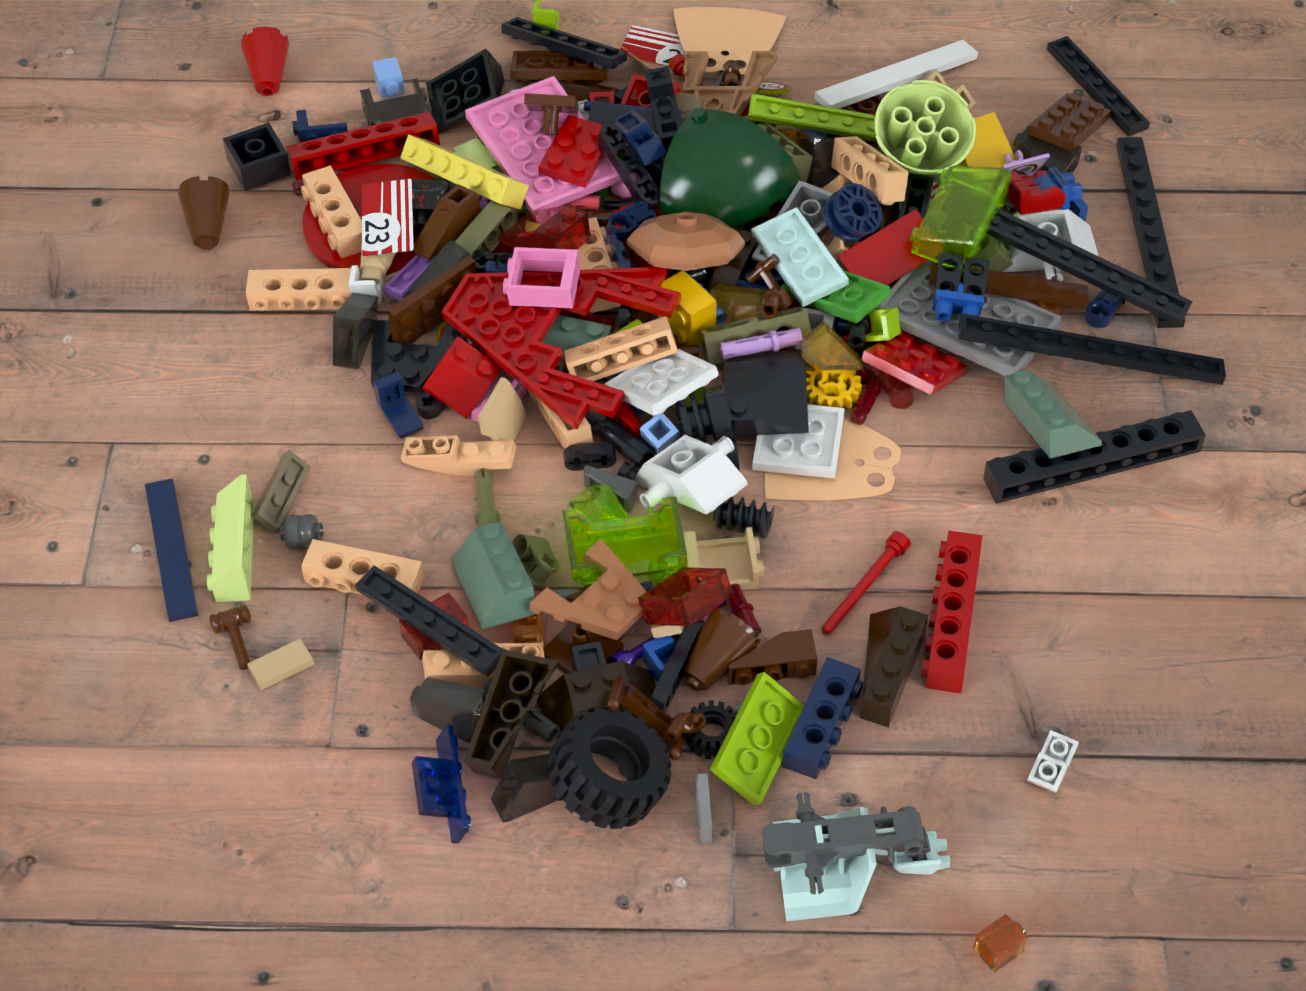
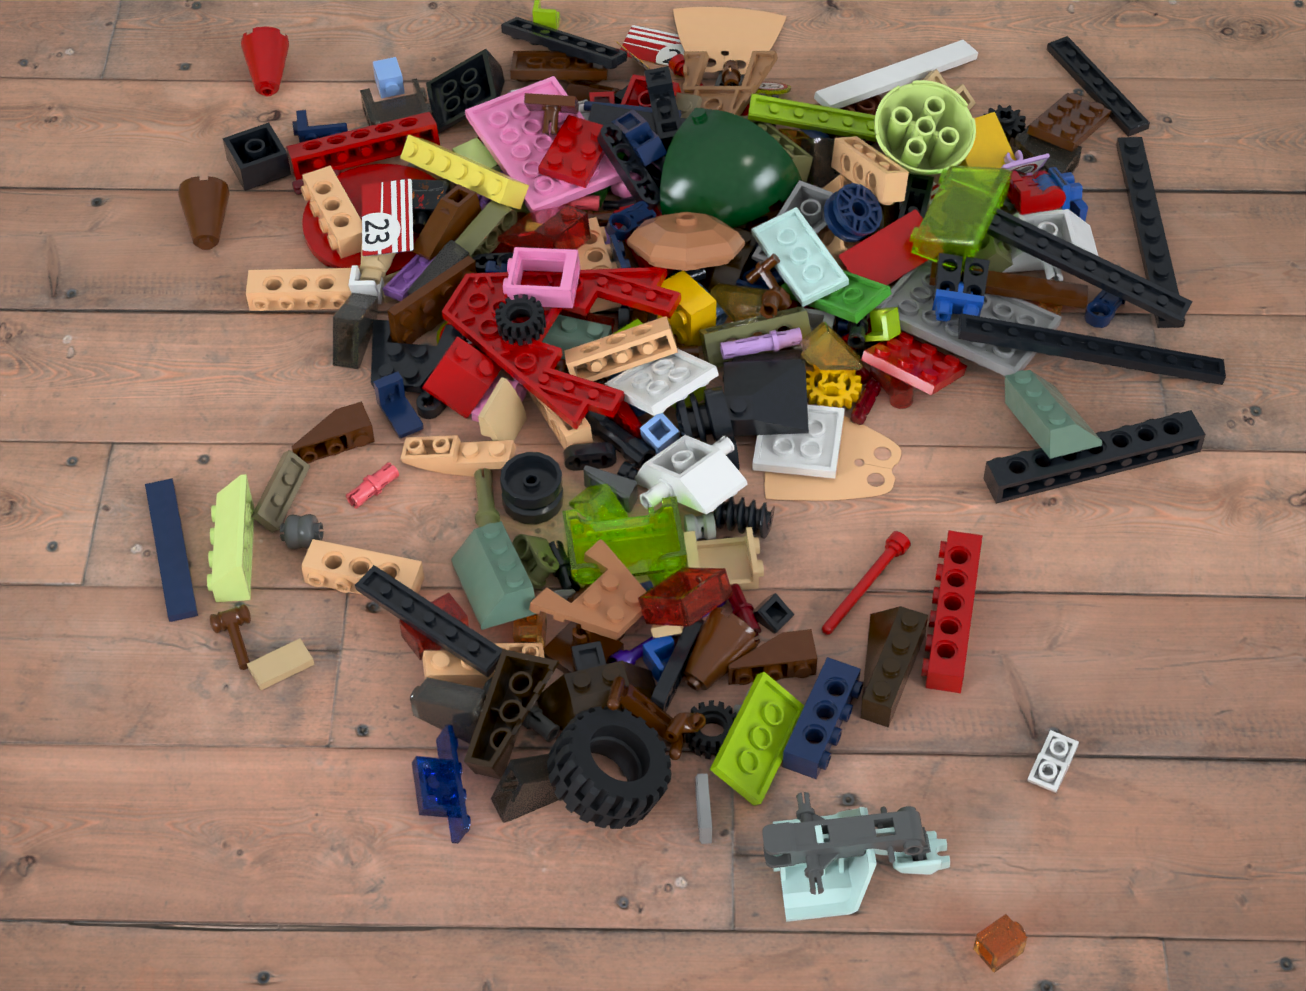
none -> reddish brown slope [291,401,375,464]
none -> coral pin [346,462,399,509]
none -> black tyre [495,294,546,346]
none -> black wheel [500,452,564,524]
none -> black pin [549,540,581,596]
none -> light grey wheel [684,512,716,541]
none -> black slope [753,593,795,634]
none -> black gear [983,105,1026,143]

